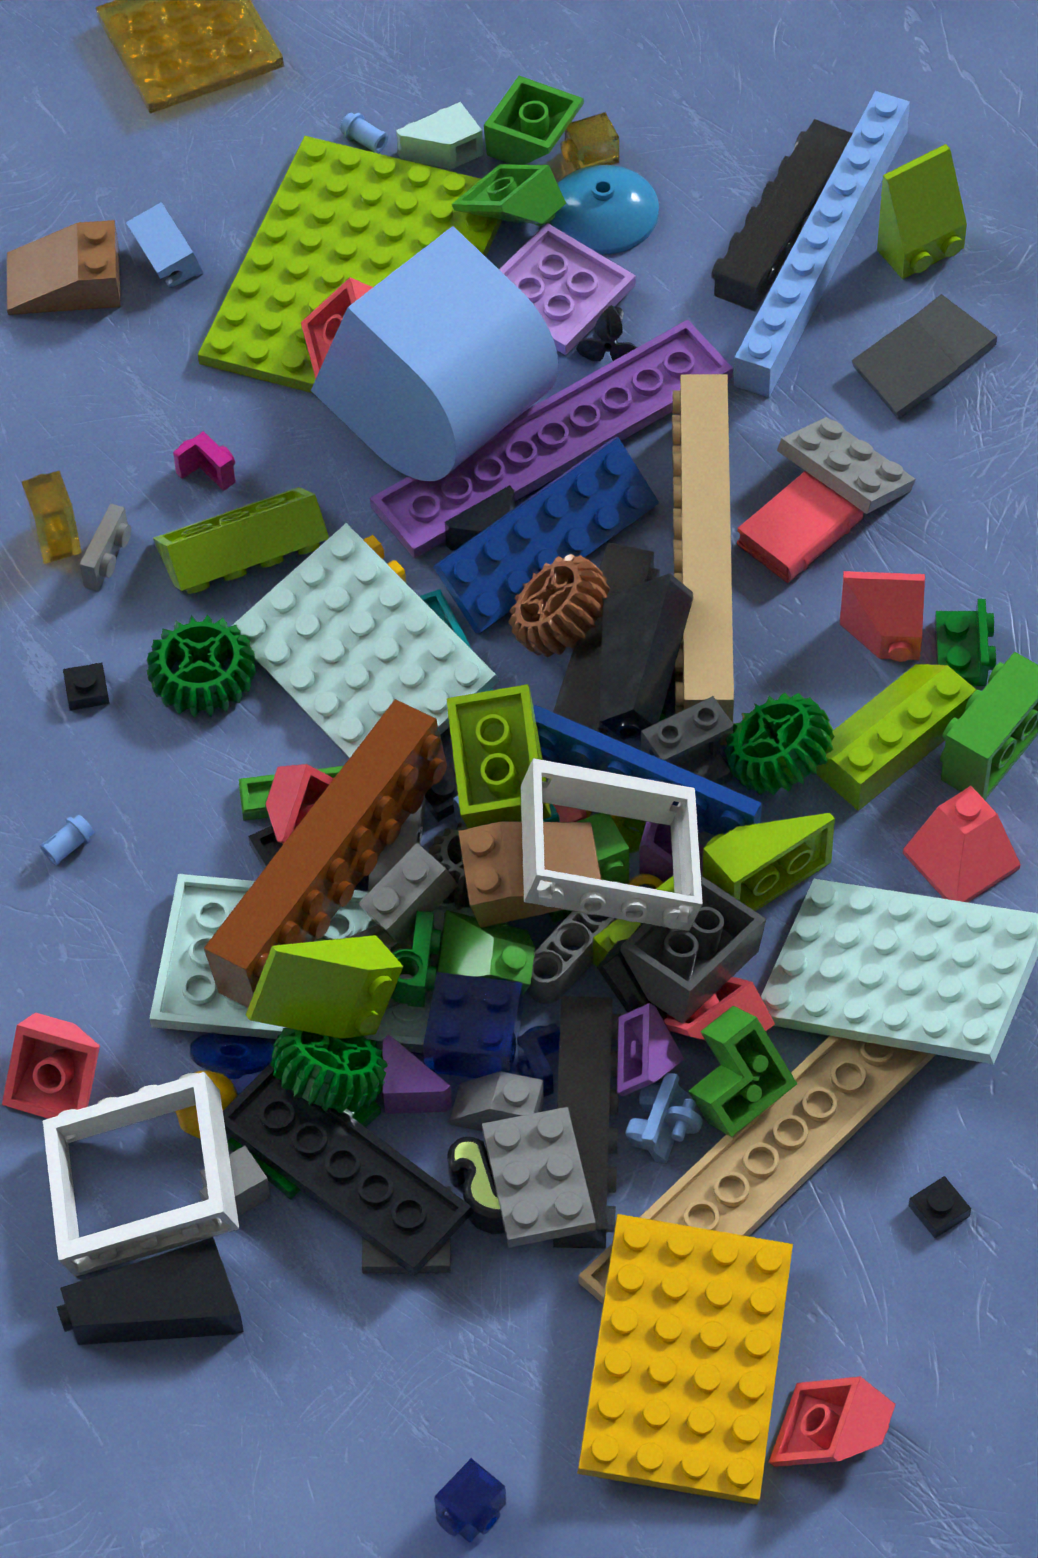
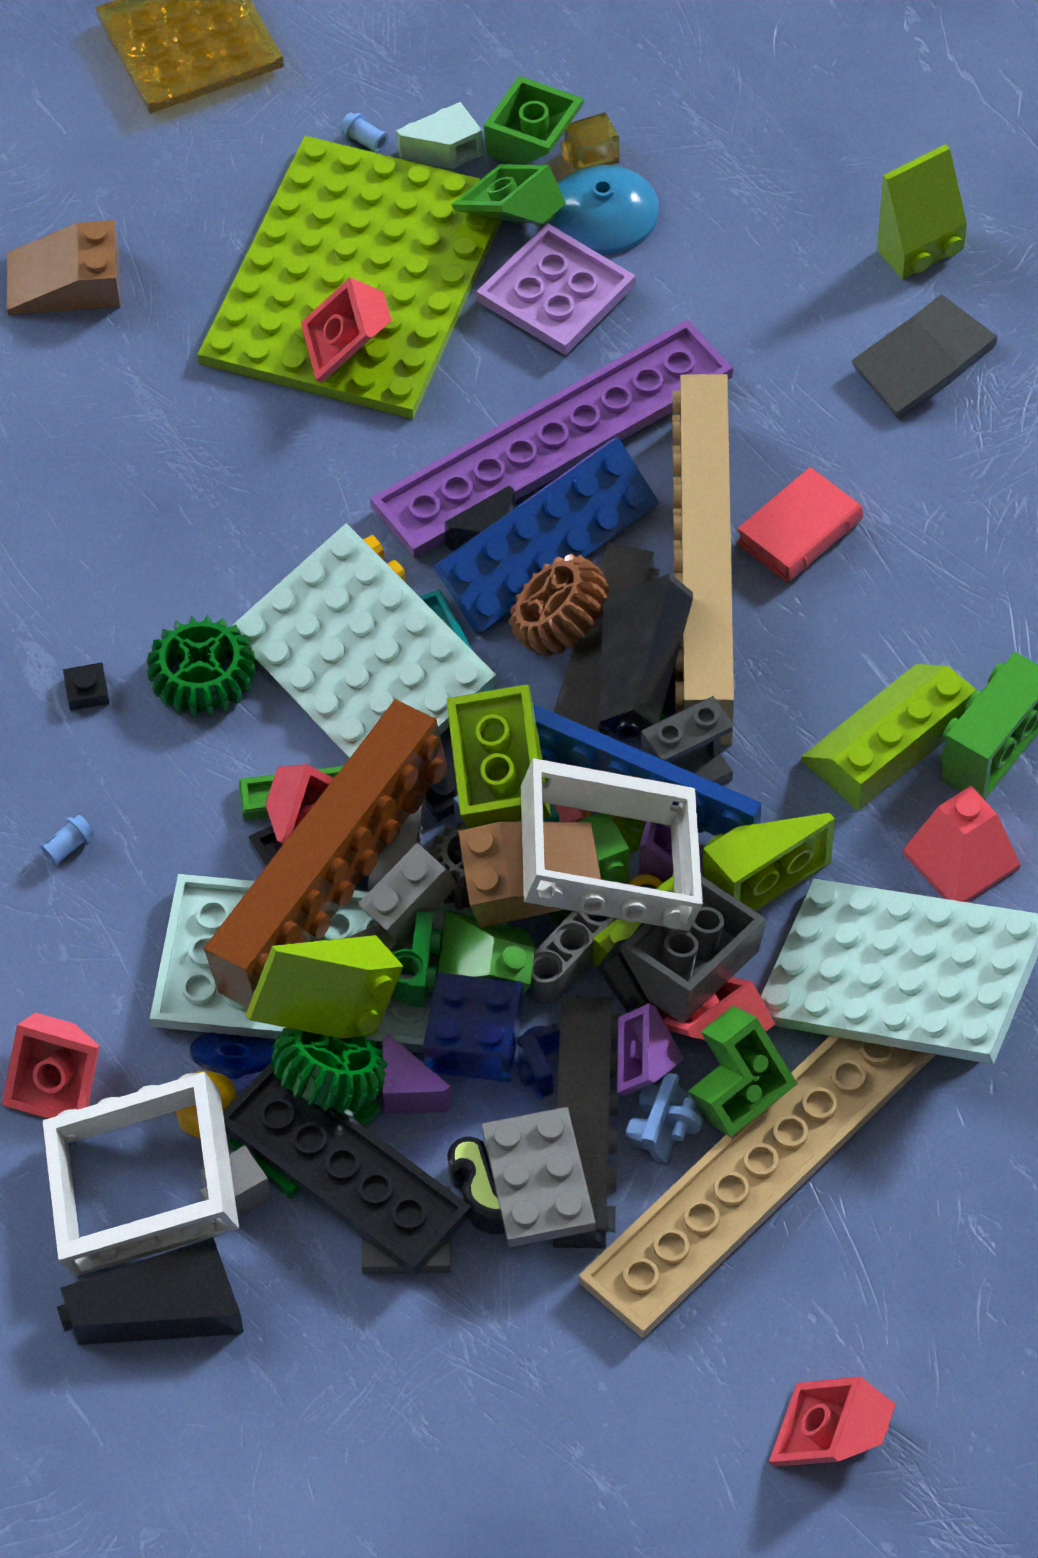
clear yellow brick [21,470,82,564] -> none
light grey plate [80,503,131,591] -> none
light blue hinge [126,202,203,287] -> none
lime slope [153,487,329,594] -> none
dark pink bracket [173,431,236,491] -> none
light blue brick [311,226,558,481] -> none
clear blue brick [434,1458,506,1543] -> none
light grey slope [449,1071,544,1131] -> none
black plant [576,305,637,361] -> none
yellow plate [577,1214,793,1505] -> none
clear smoke brick [711,119,853,312] -> none
green gear [724,692,835,795] -> none
light blue brick [734,91,910,398] -> none
light grey plate [777,417,916,514] -> none
coral slope [840,571,925,662] -> none
black plate [908,1176,971,1238] -> none
green bracket [935,599,996,686] -> none

